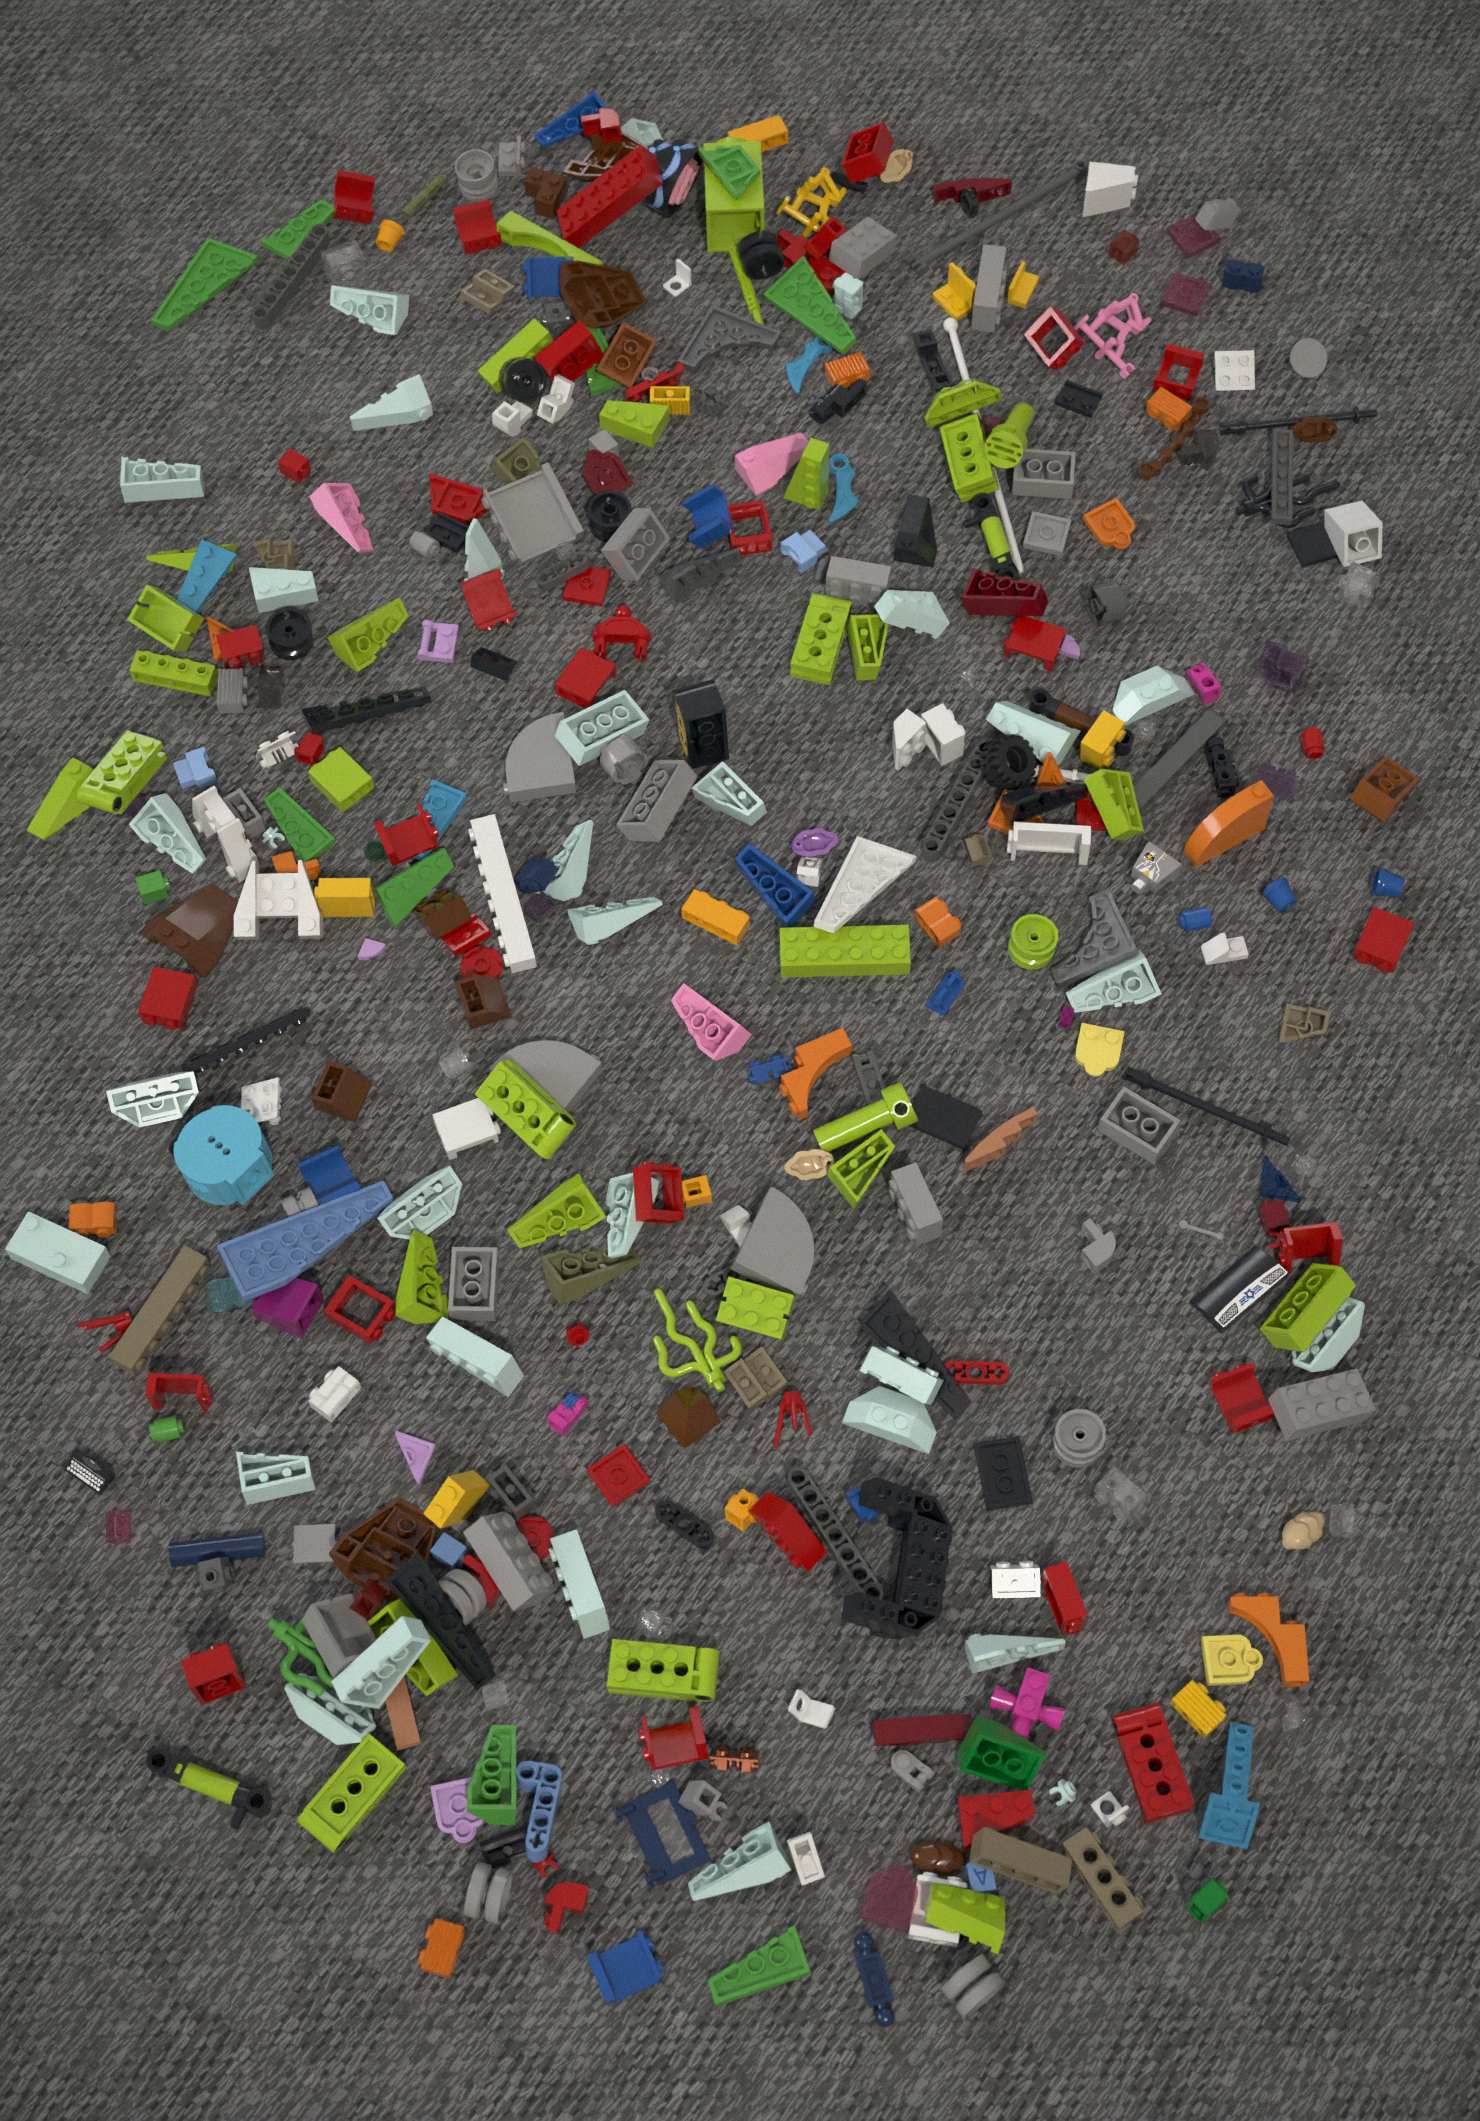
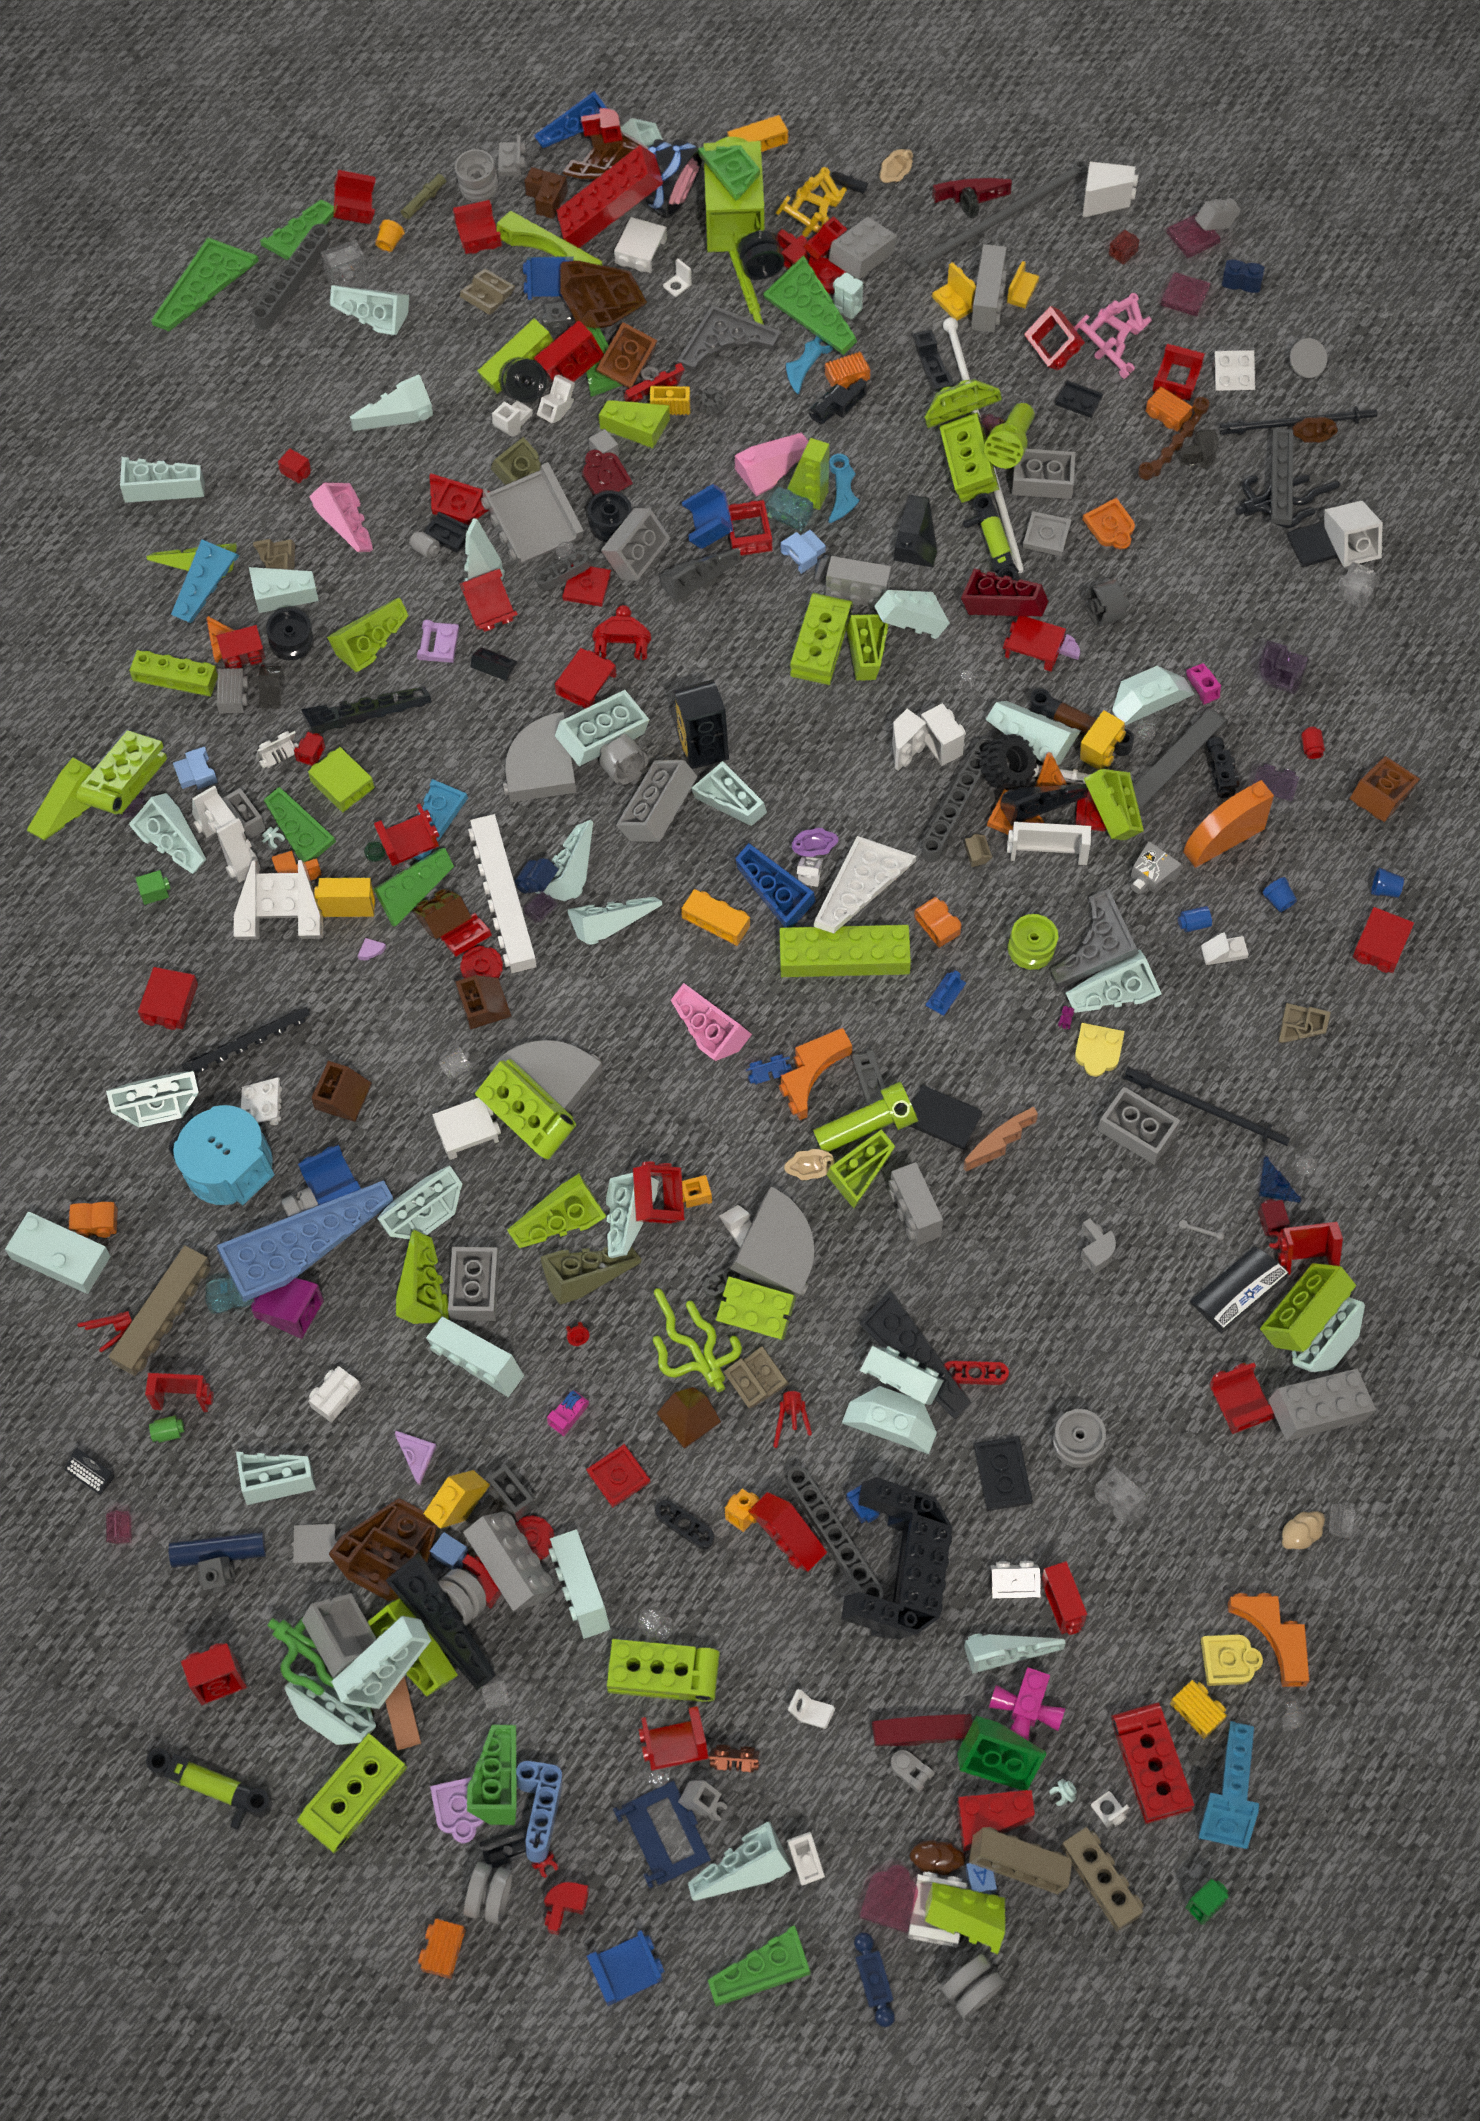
lime piece [127,584,204,653] -> none
reddish brown wedge [139,883,238,978] -> none
red window [323,1275,396,1345] -> none
clear red brick [349,1578,388,1621] -> none
red brick [841,122,894,184] -> none
none -> white panel [614,217,667,273]
none -> clear light blue brick [766,487,813,532]

